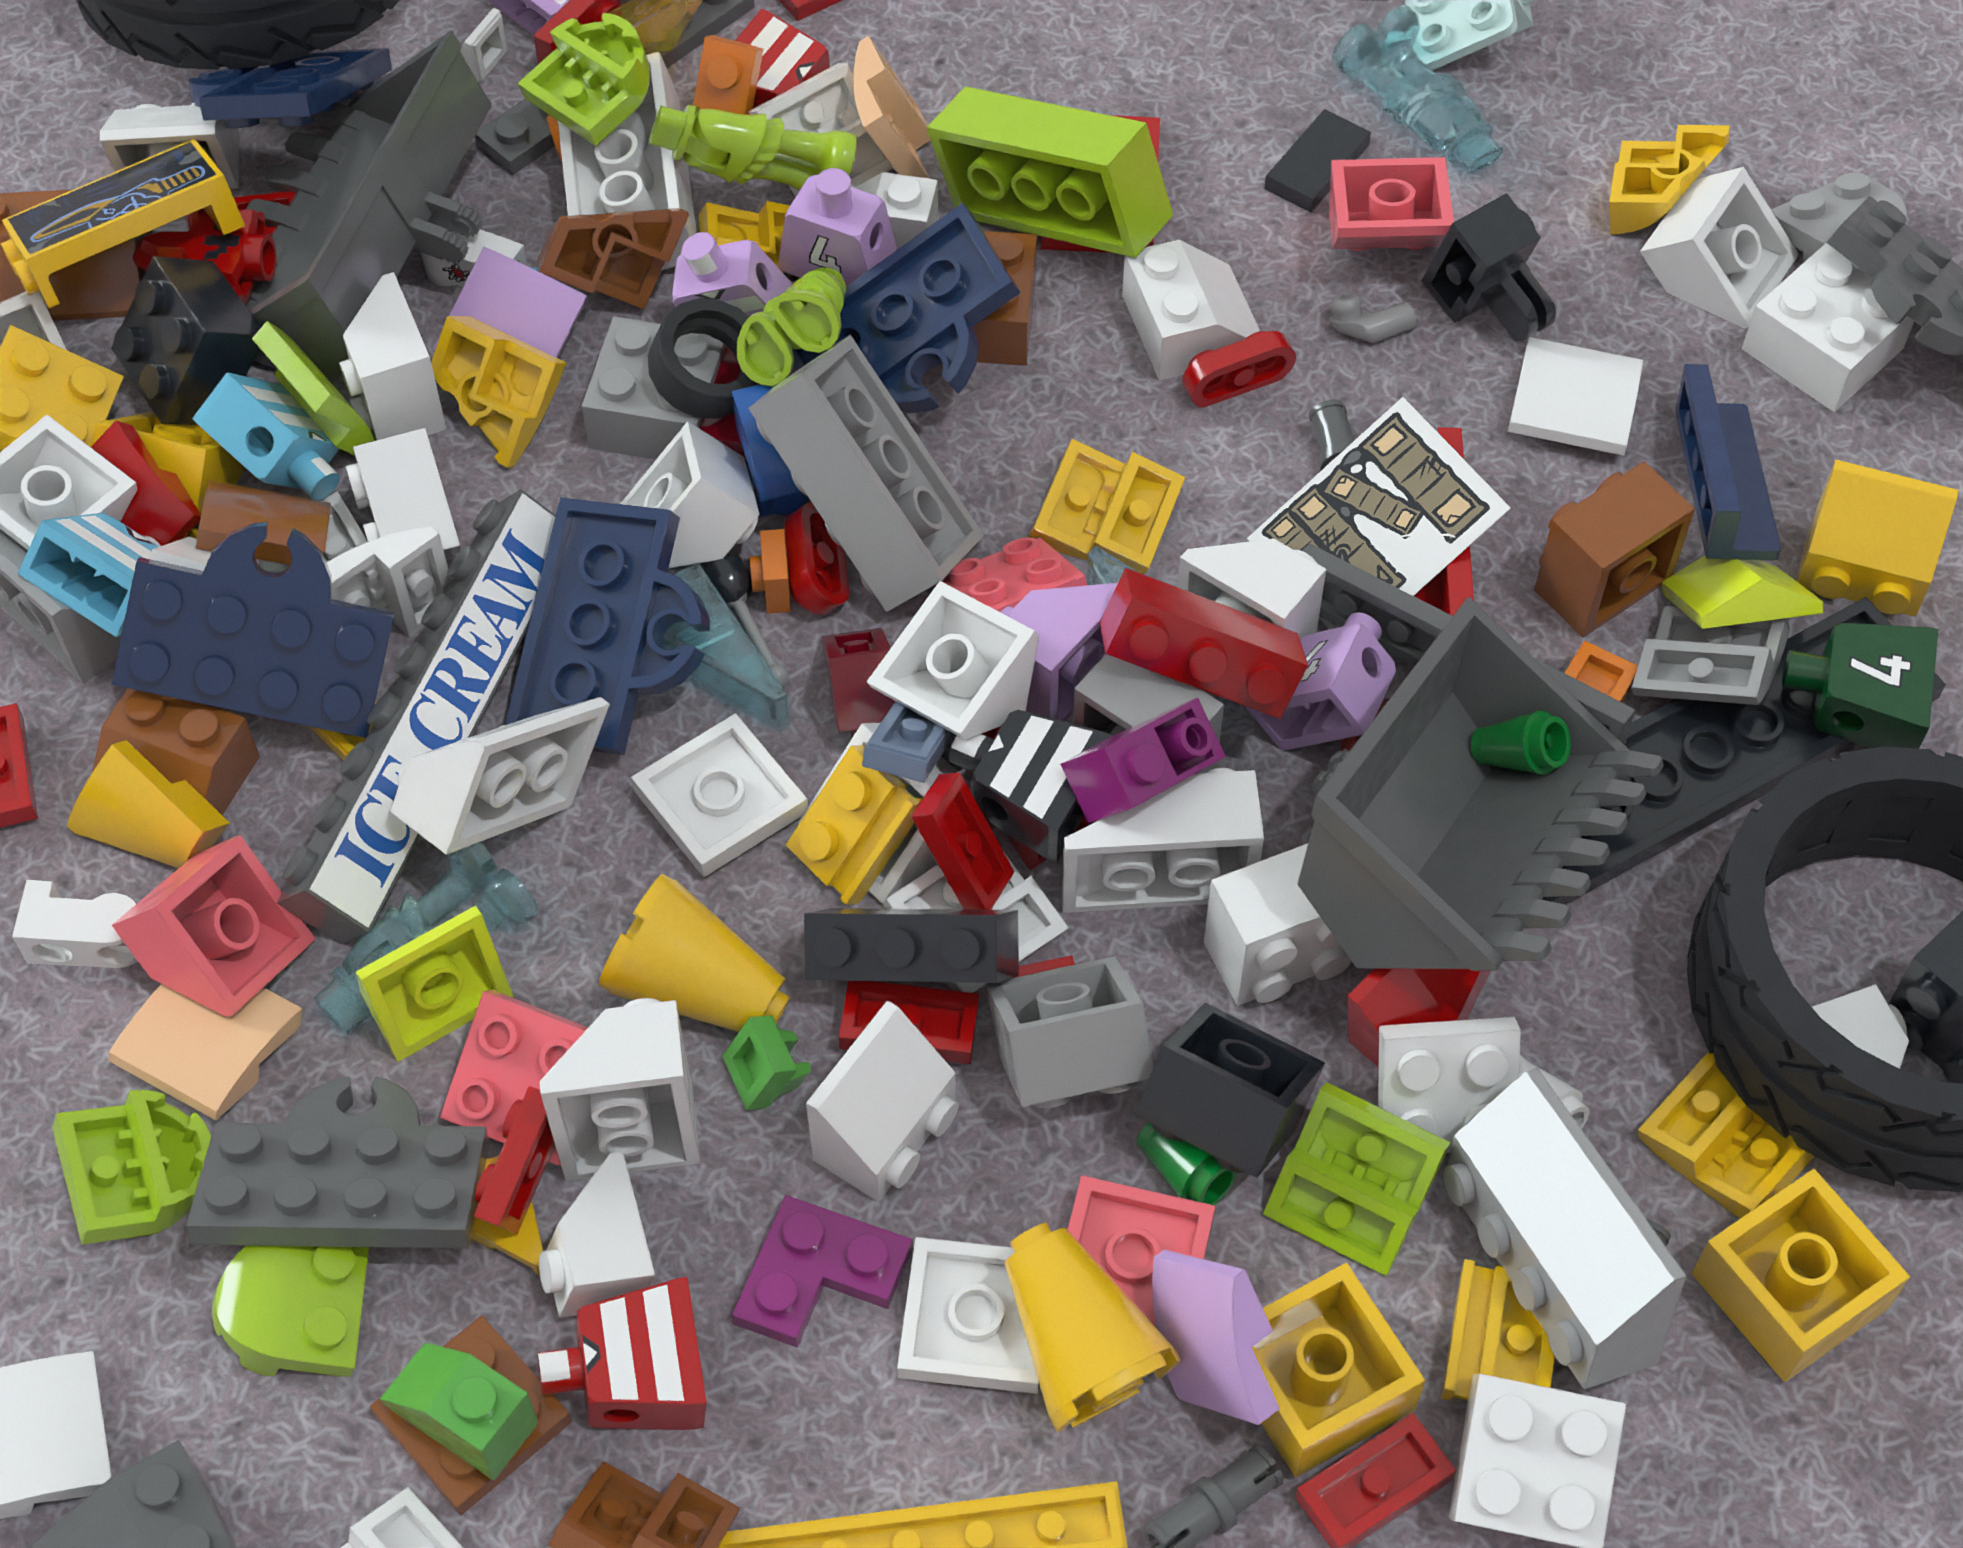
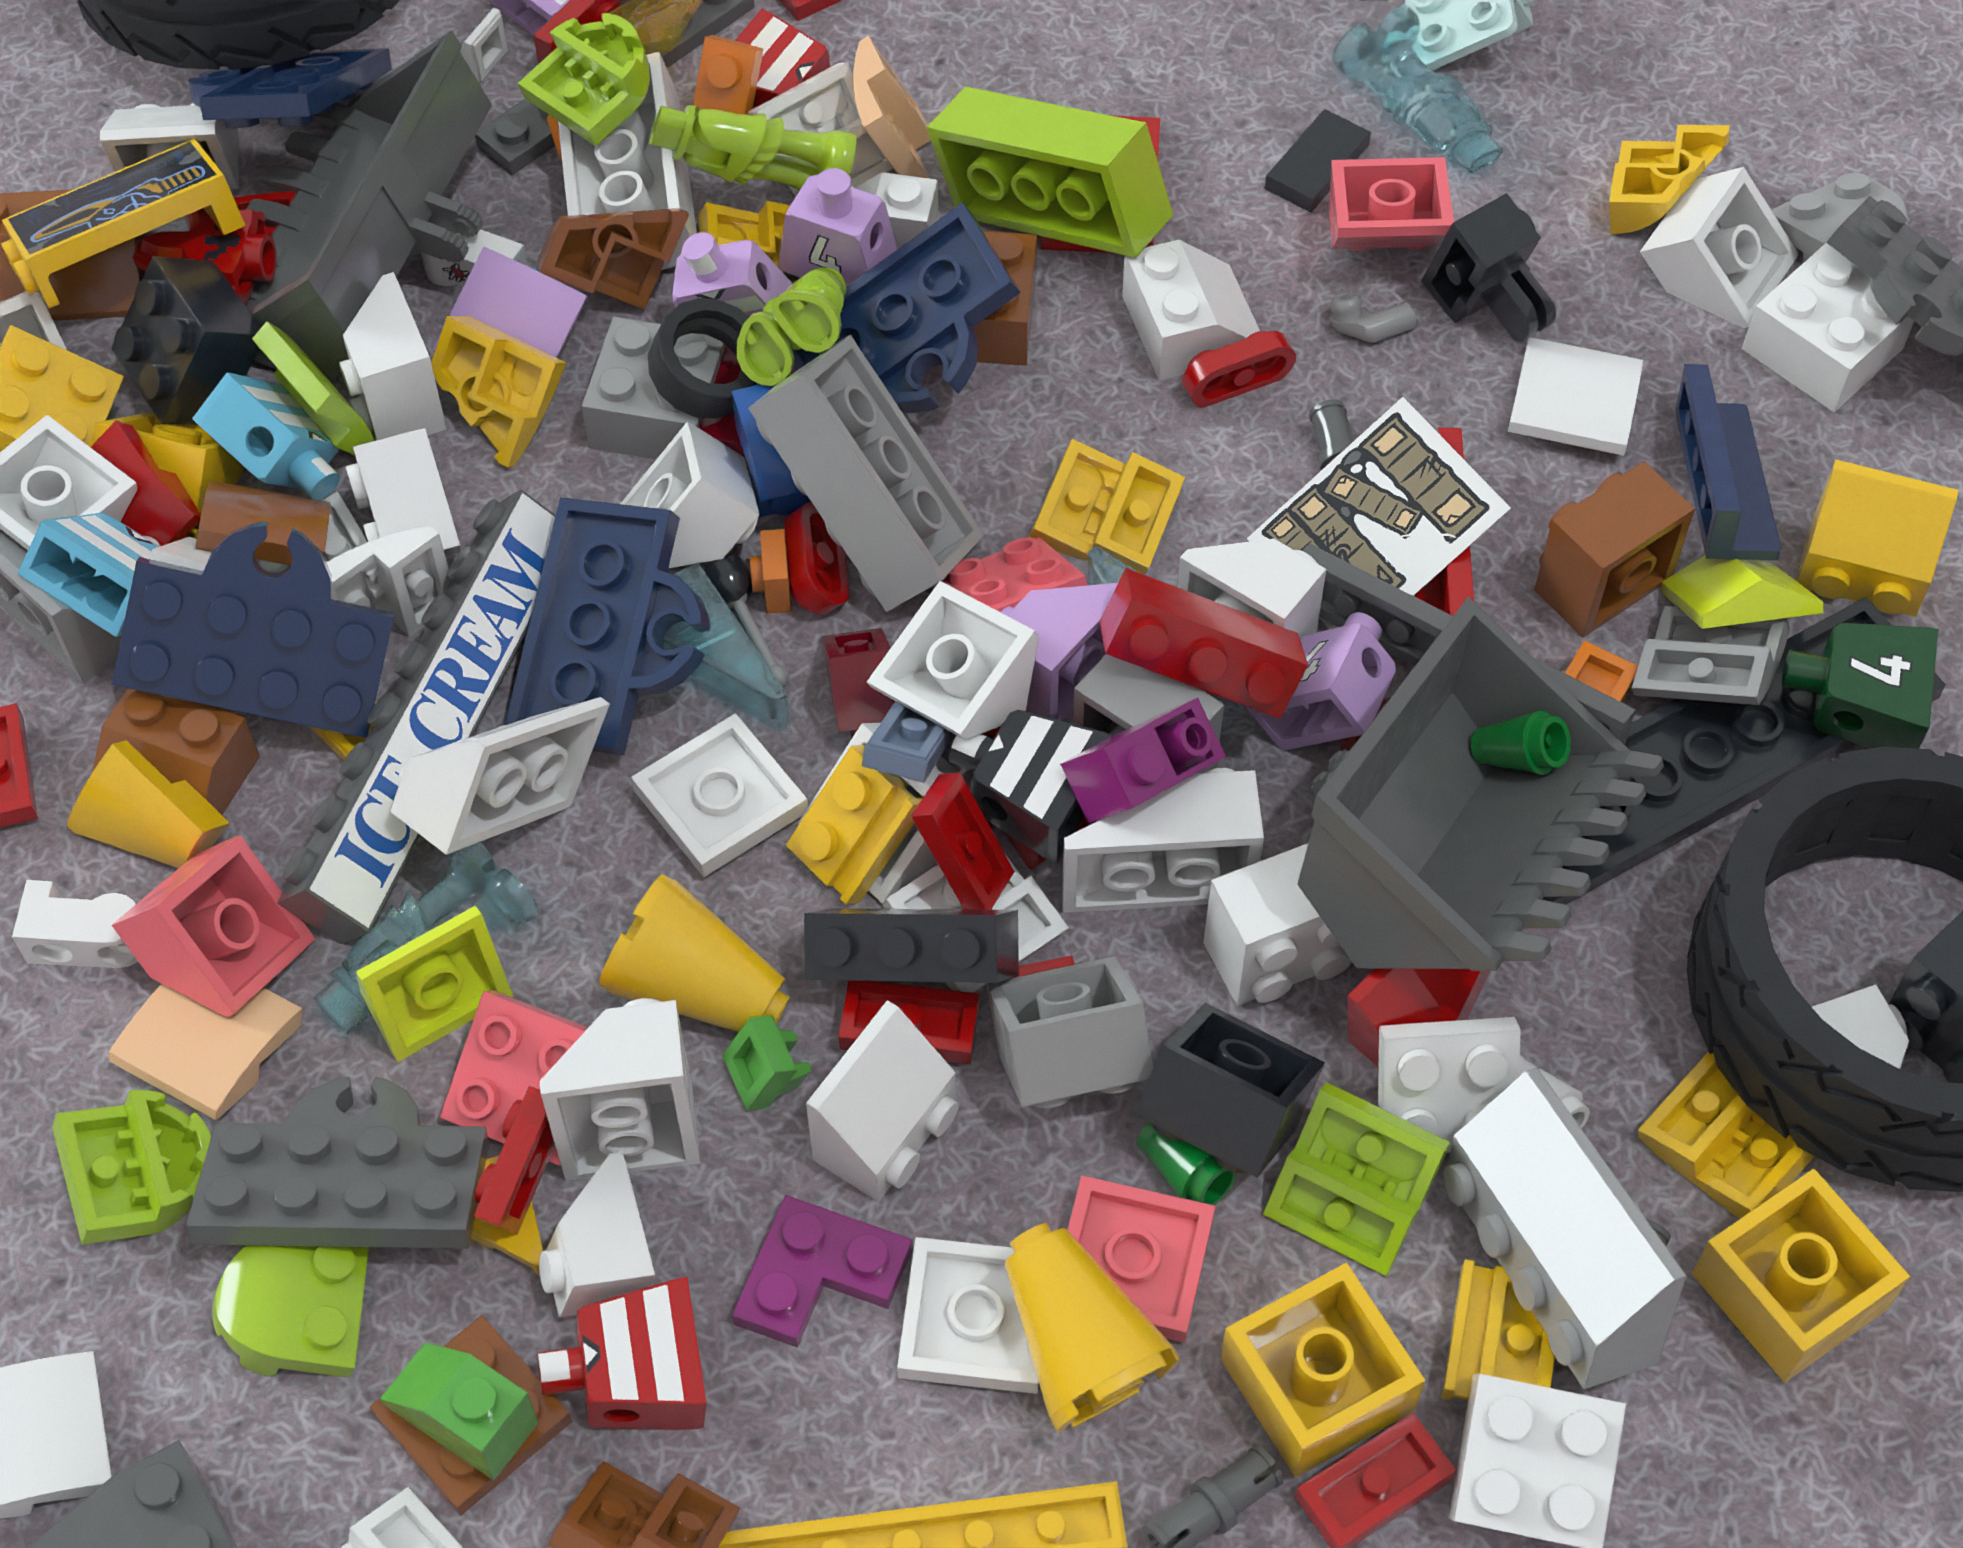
lavender slope [1152,1250,1280,1425] -> none

